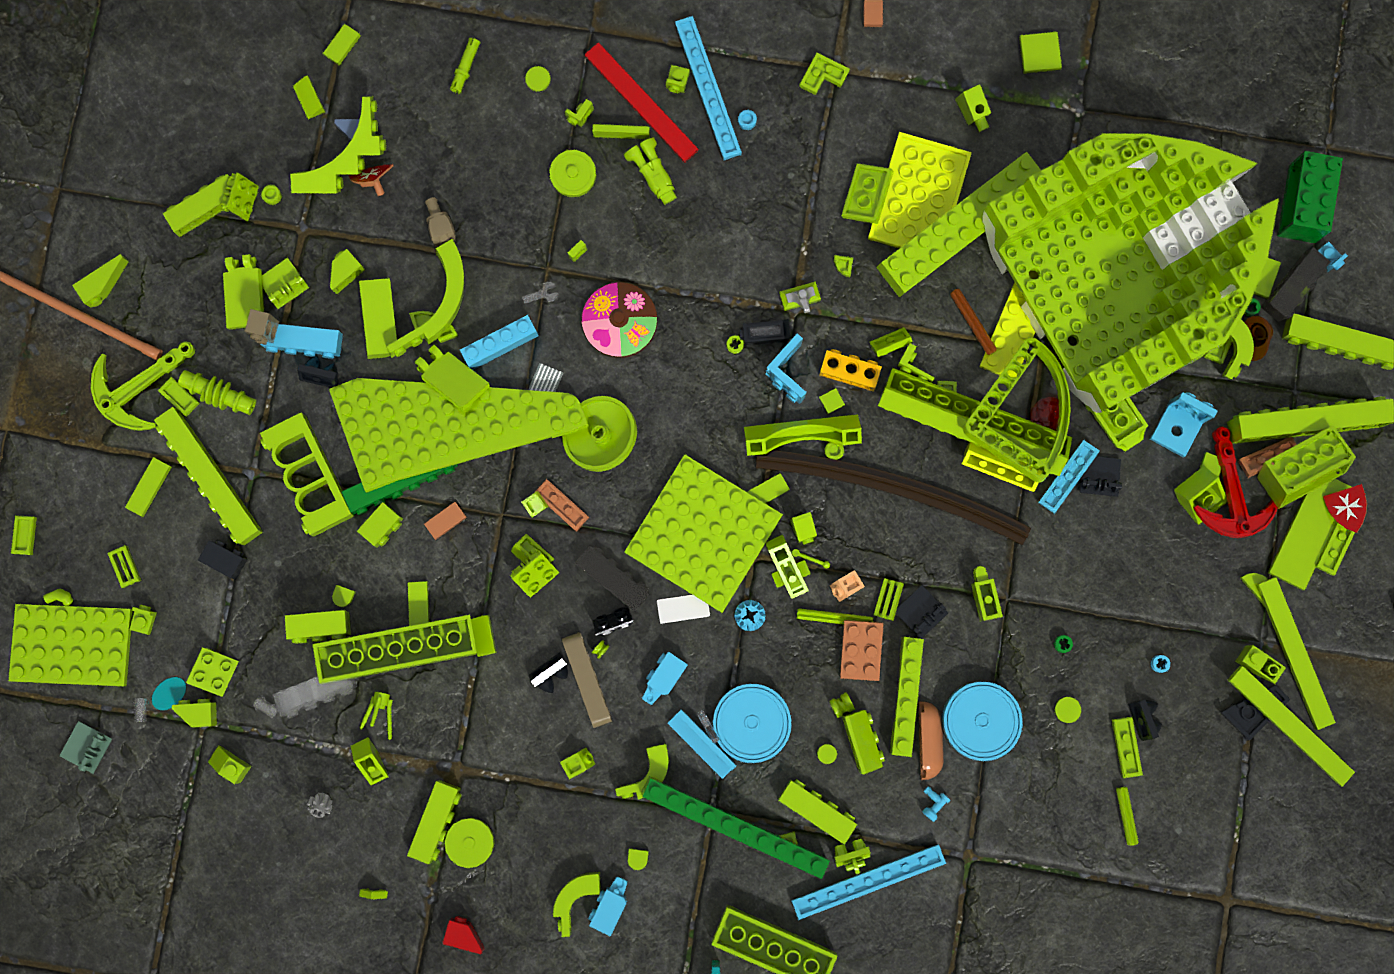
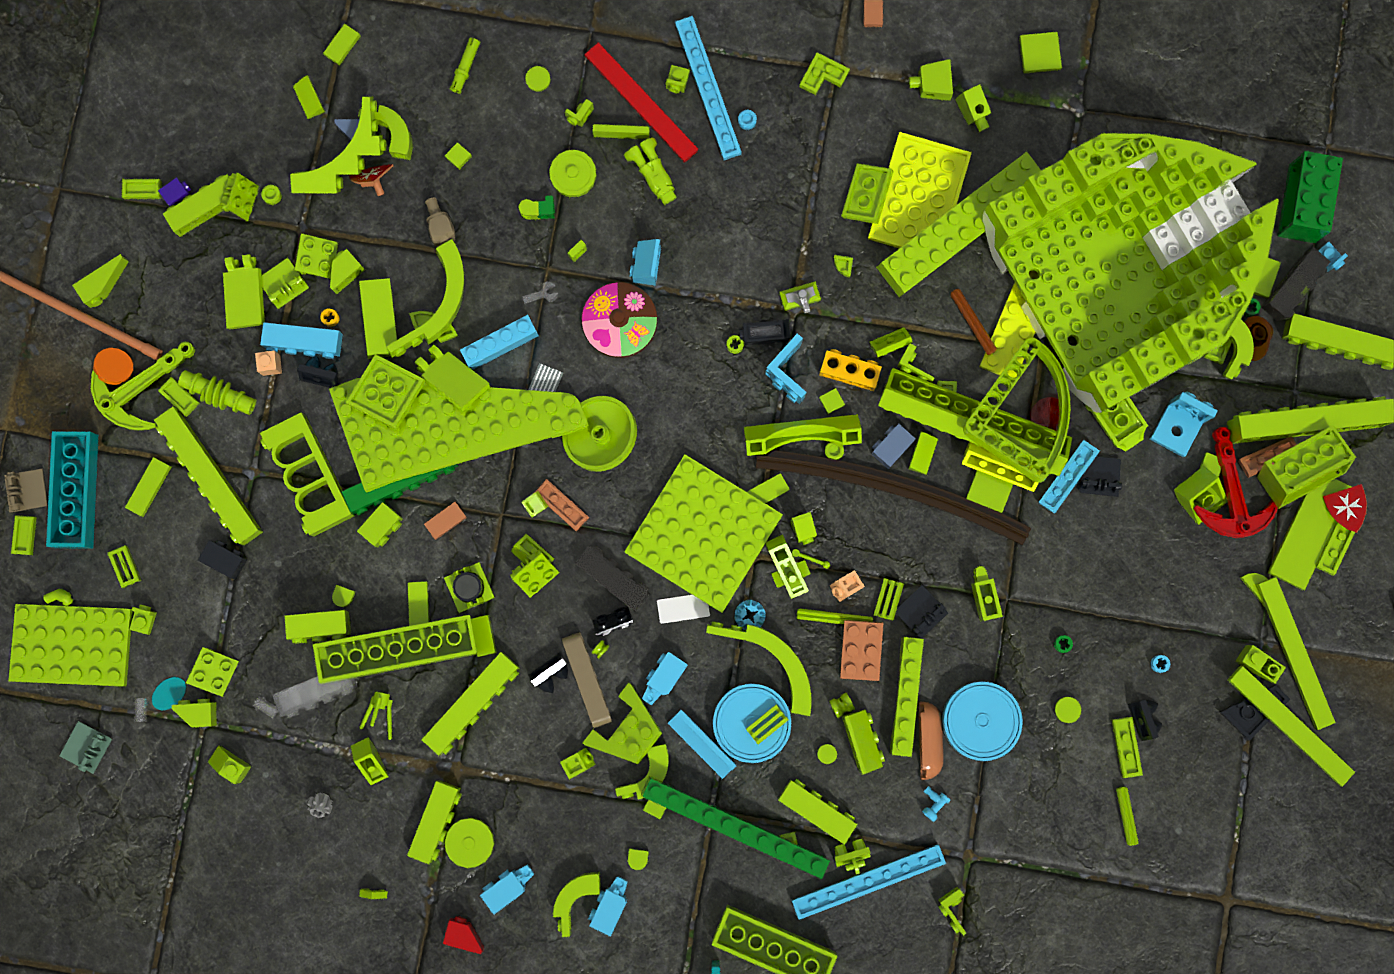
dark tan brick [245,309,279,345] -> none
clear bar [697,710,719,743] -> none
none -> dark tan hinge [4,469,48,513]
none -> teal brick [46,432,99,549]
none -> orange tile [93,348,133,385]
none -> lime tile [122,179,162,199]
none -> dark purple brick [158,177,191,206]
none -> light nougat brick [255,351,282,376]
none -> lime hinge [295,234,338,279]
none -> yellow bush [321,309,339,327]
none -> lime plate [346,354,426,430]
none -> lime arch [358,105,413,160]
none -> lime brick [422,652,520,756]
none -> piece [444,562,495,613]
none -> lime tile [445,143,472,170]
none -> medium azure hinge [480,864,534,915]
none -> leg [519,196,555,219]
none -> lime wing [583,683,662,764]
none -> medium azure slope [630,239,661,286]
none -> lime tile [643,800,666,819]
none -> lime arch [706,621,811,716]
none -> lime tile [746,705,788,745]
none -> sand blue brick [872,424,915,469]
none -> lime slope [908,432,938,475]
none -> lime torso [909,60,953,100]
none -> lime bracket [938,887,966,936]
none -> lime tile [966,470,1013,513]

